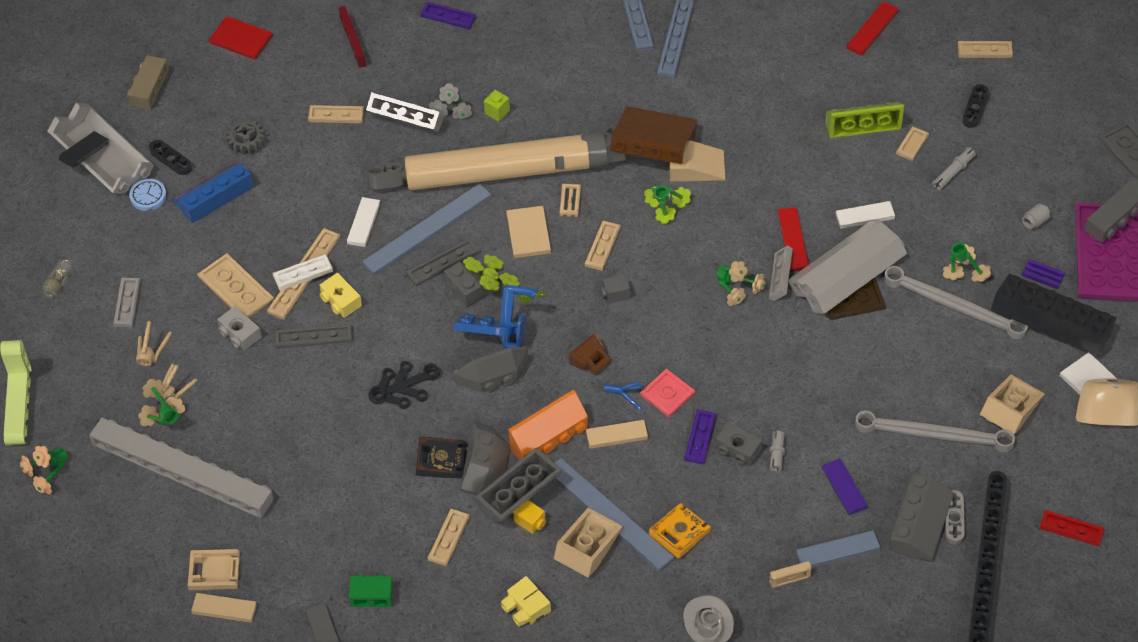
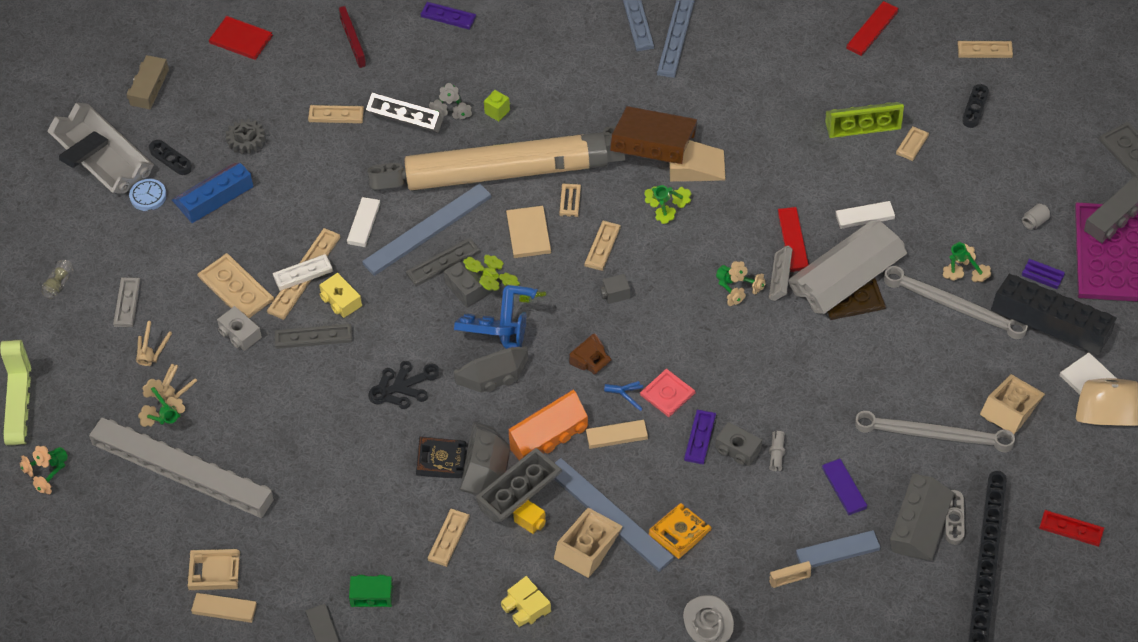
light grey pin [932,147,976,191] -> none

